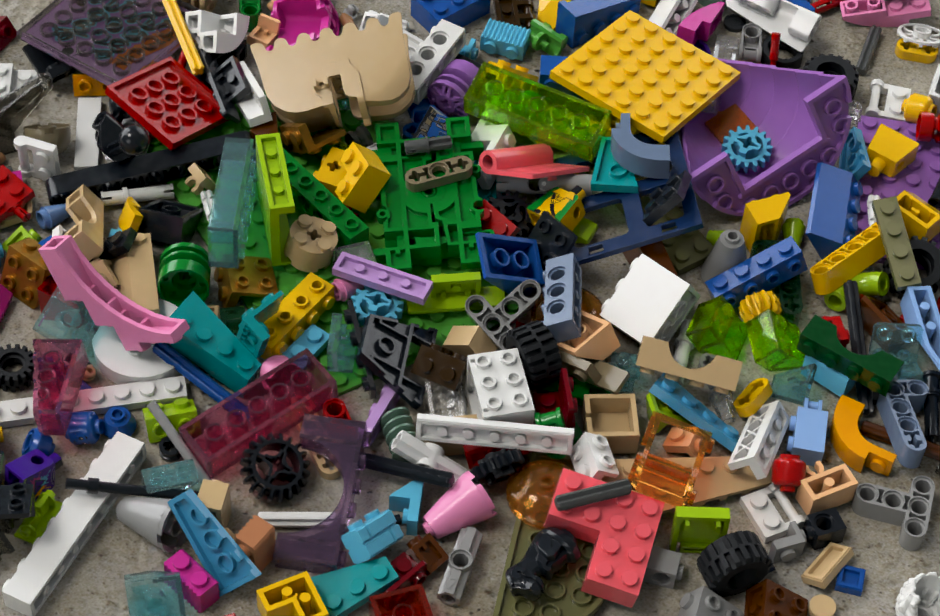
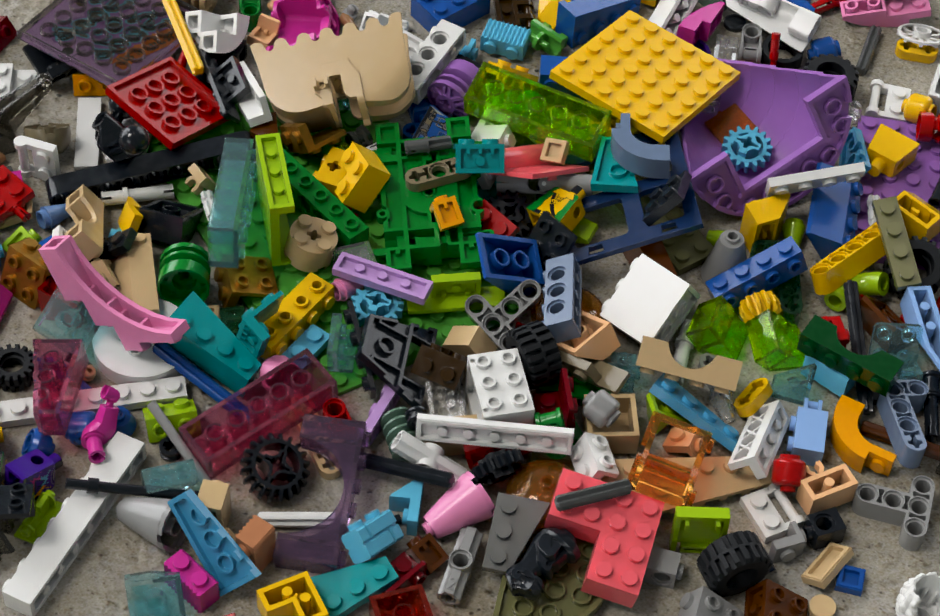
none -> dark pink arm [81,385,120,464]
none -> black bush [405,406,428,431]
none -> light orange bracket [429,195,465,232]
none -> teal bracket [453,139,504,173]
none -> dark grey wing [482,492,550,575]
none -> tan tile [540,137,570,166]
none -> light grey head [582,390,621,428]
none -> white wing [765,162,866,198]
none -> blue head [807,36,841,60]

